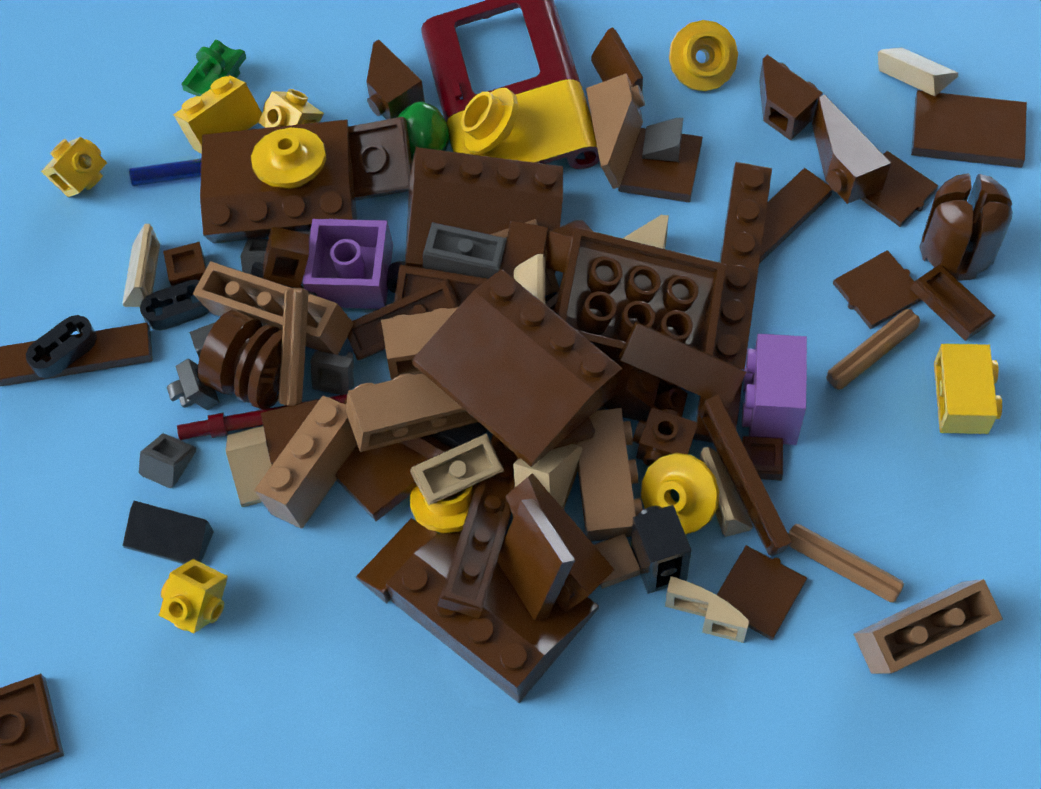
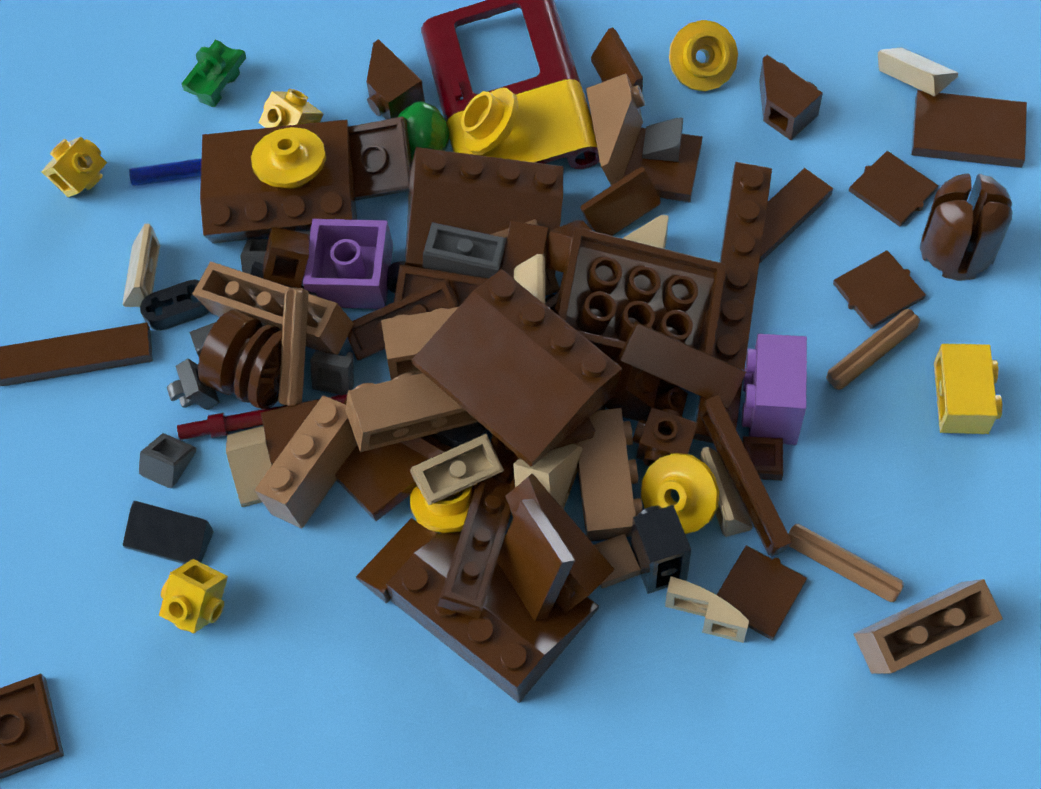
black beam [26,315,97,378] -> none
reddish brown plate [163,242,207,286] -> none
yellow brick [173,76,262,154] -> none
slope [812,95,891,204] -> none
reddish brown tile [910,264,995,341] -> none
none -> reddish brown slope [580,166,661,236]

